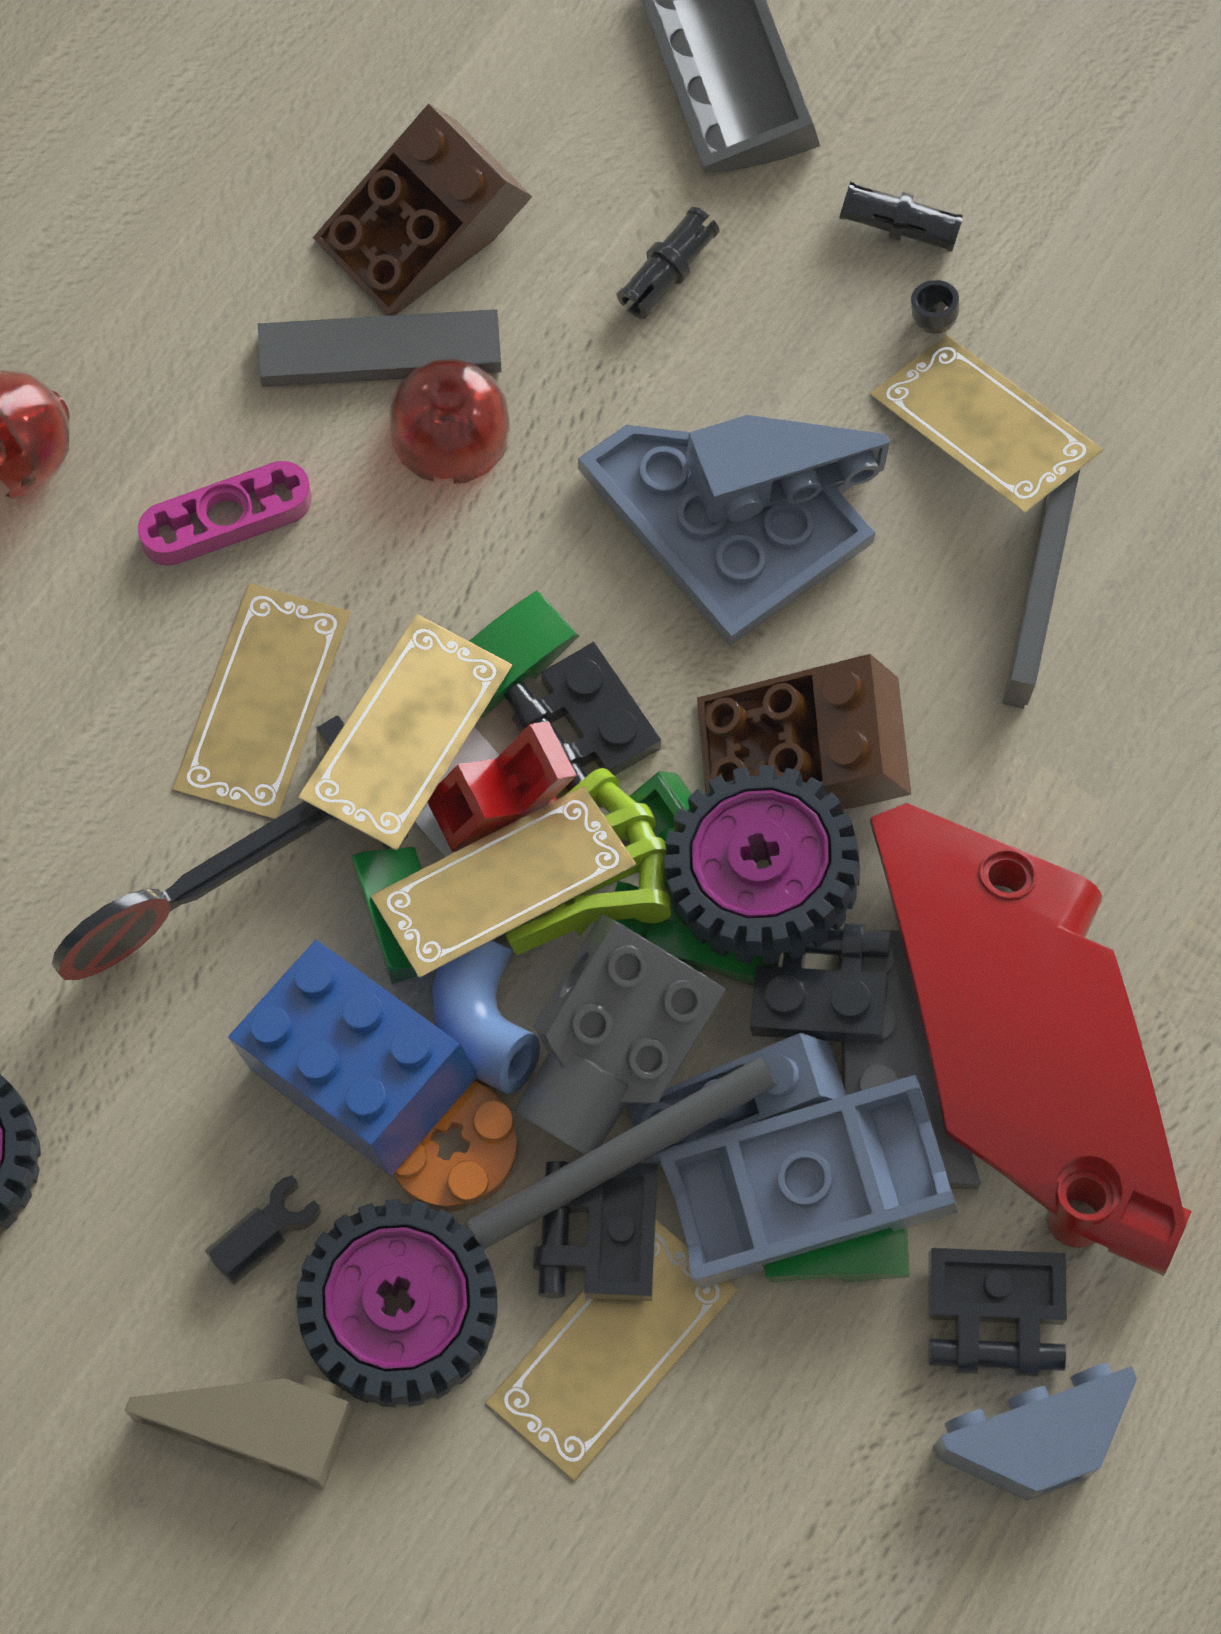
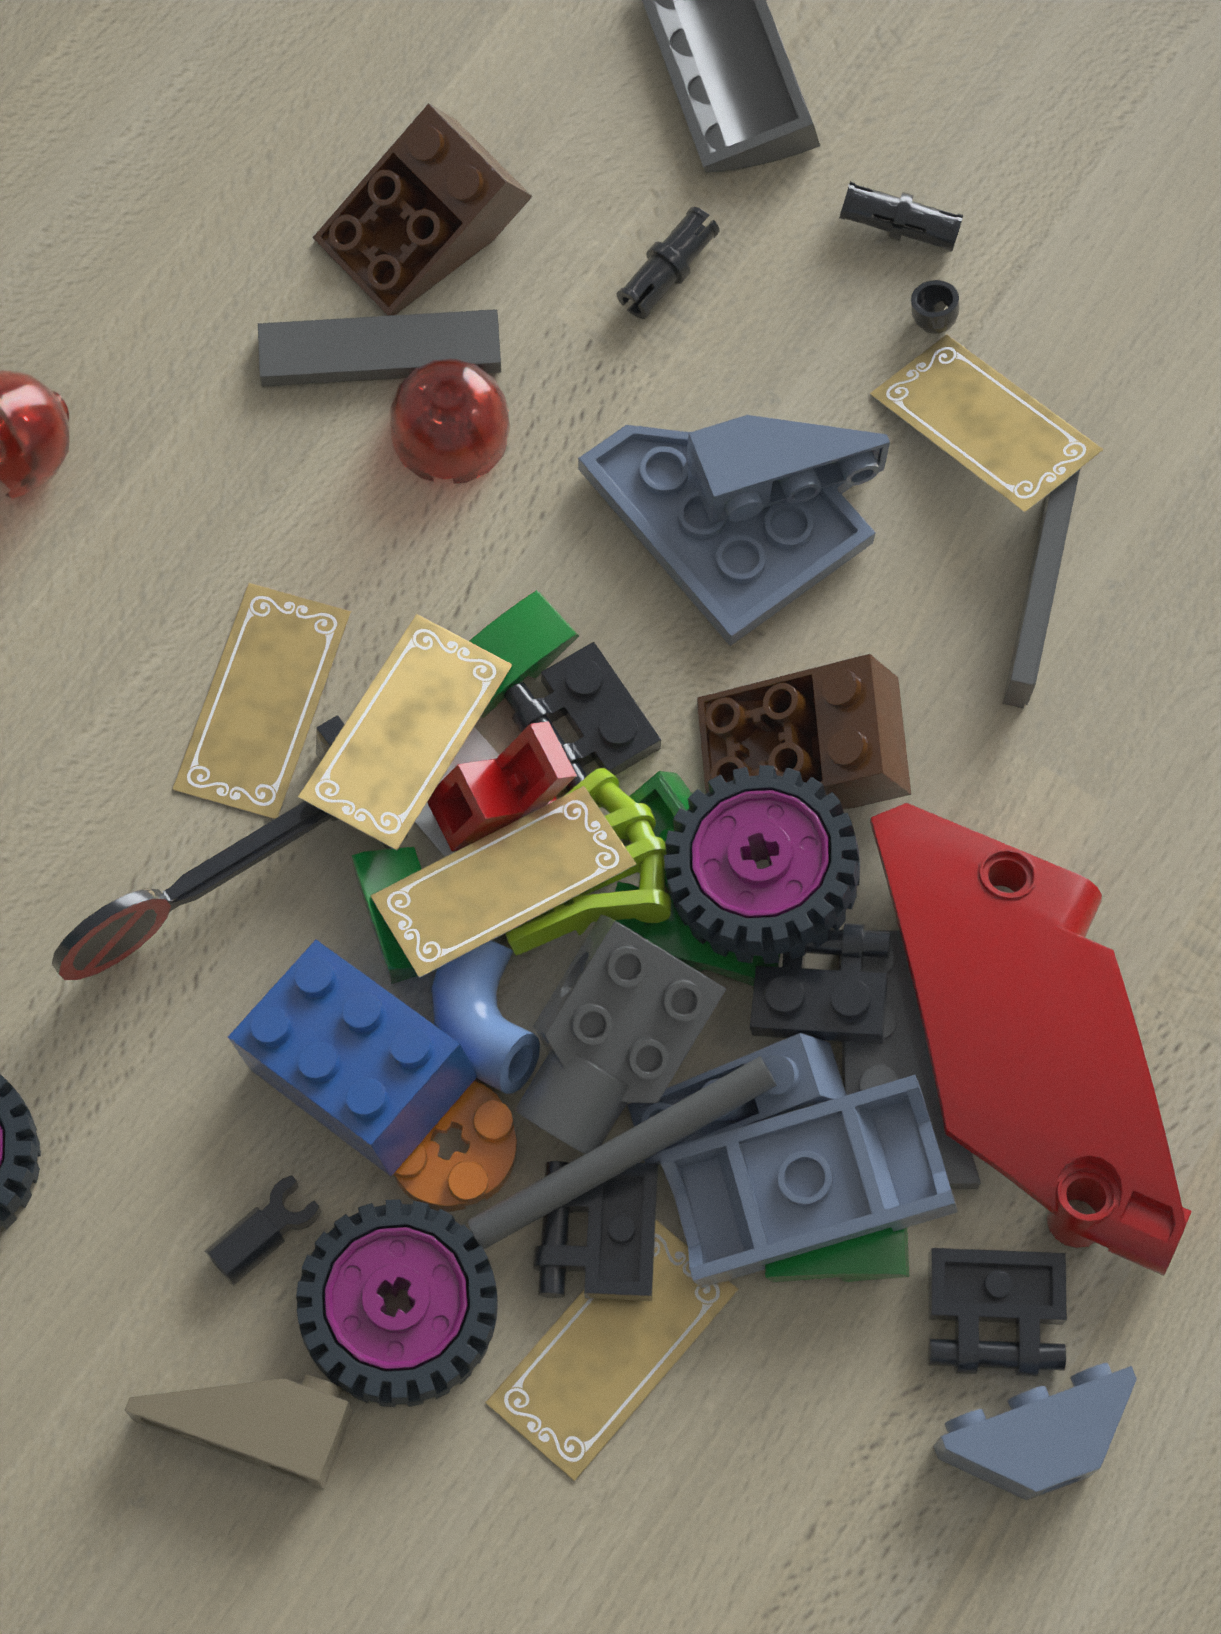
dark pink beam [138,461,312,566] -> none

